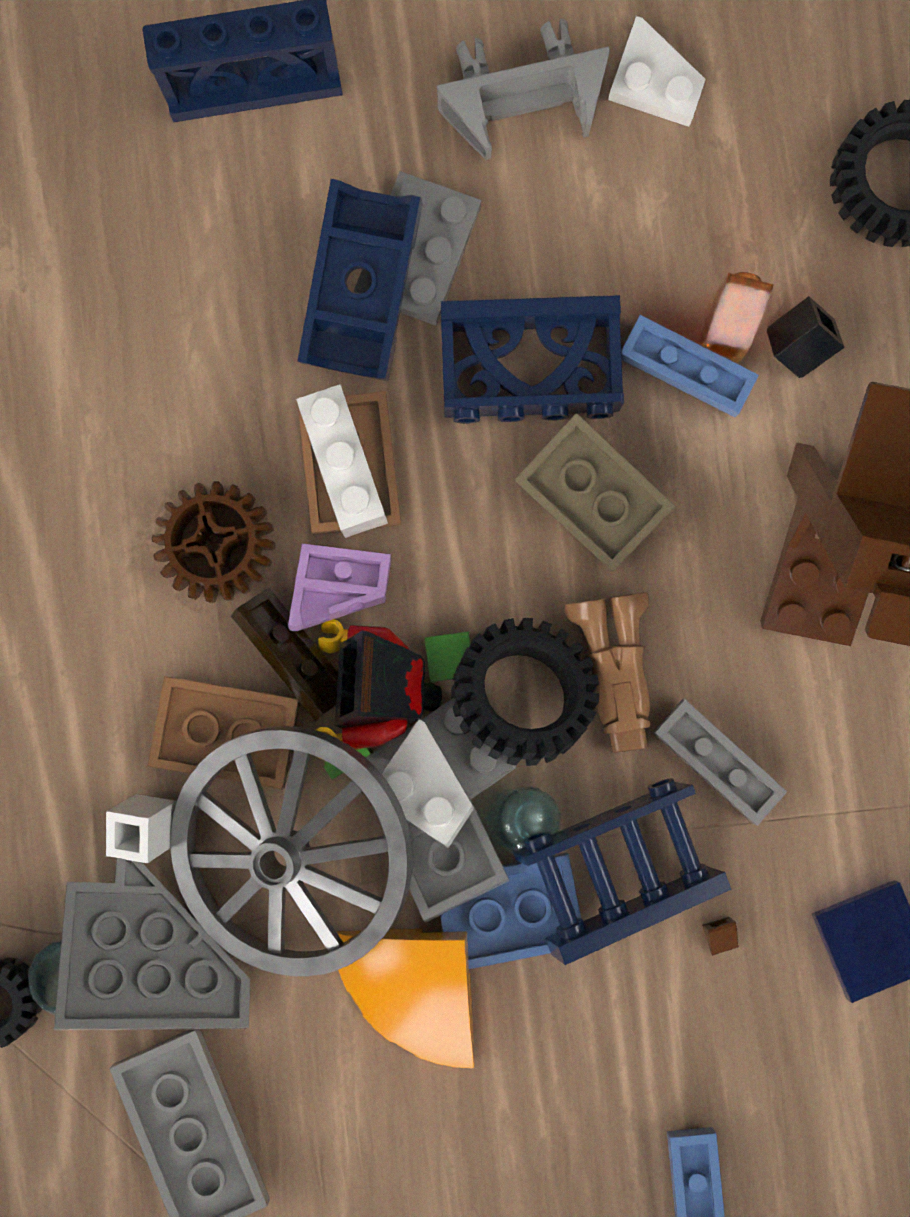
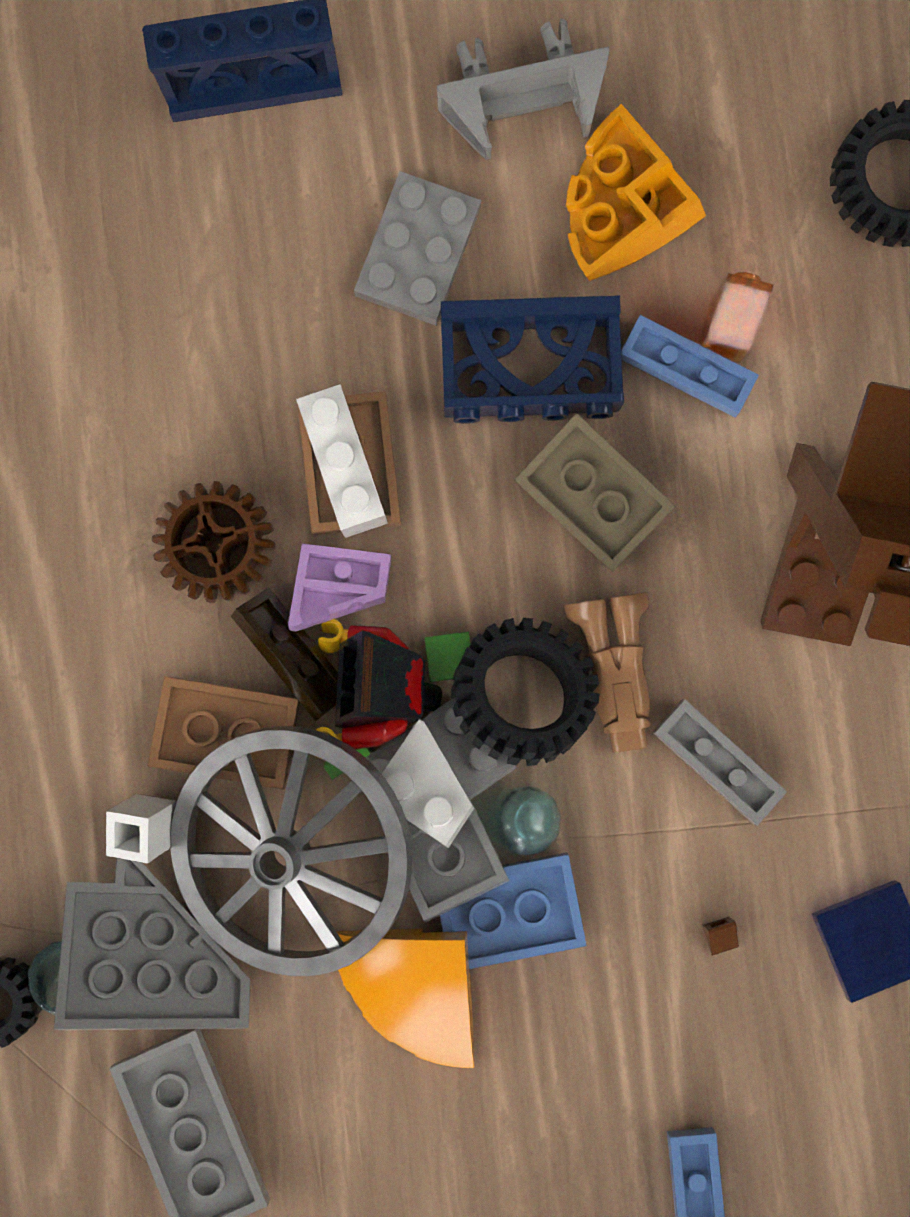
dark blue piece [297,179,423,382] -> none
dark blue fence [513,778,732,965] -> none
white wing [608,16,706,127] -> none
black panel [766,296,845,378] -> none
none -> light orange brick [566,104,706,281]

